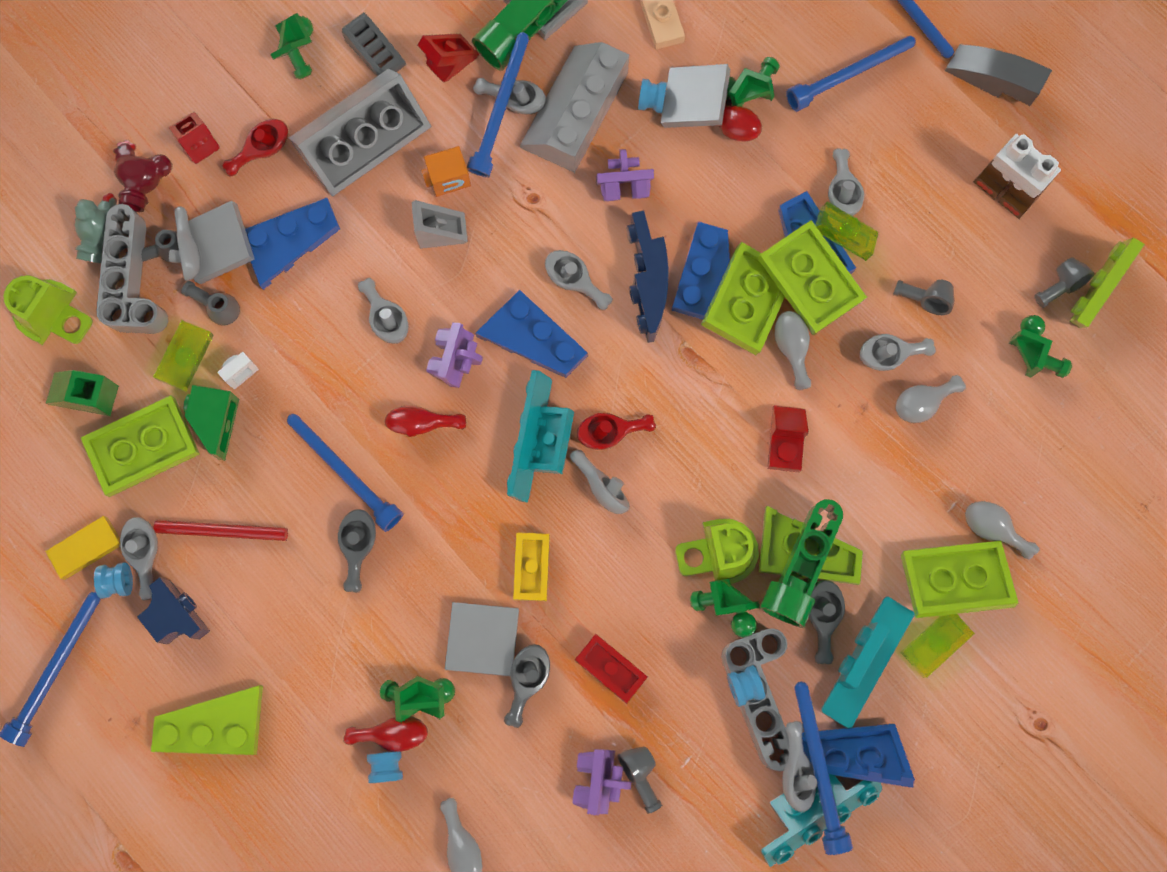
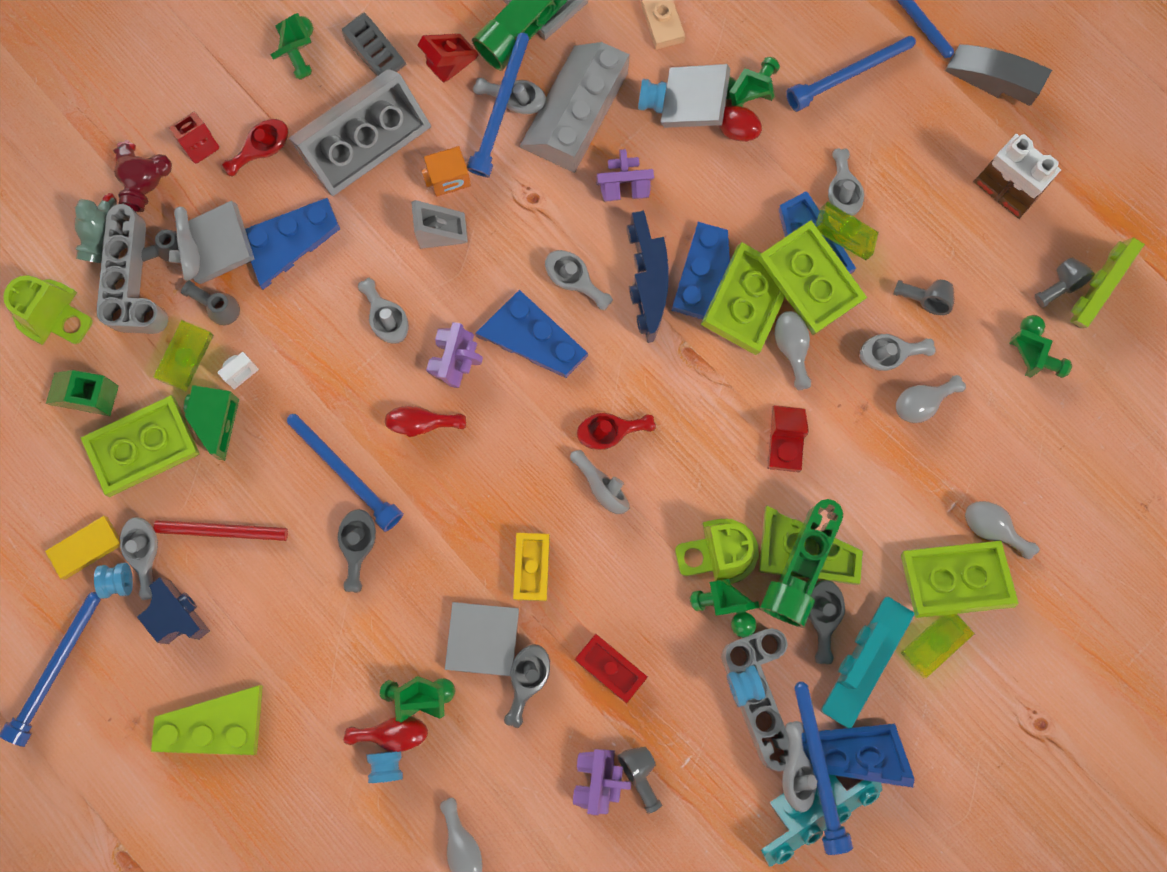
teal bracket [507,370,574,503] -> none

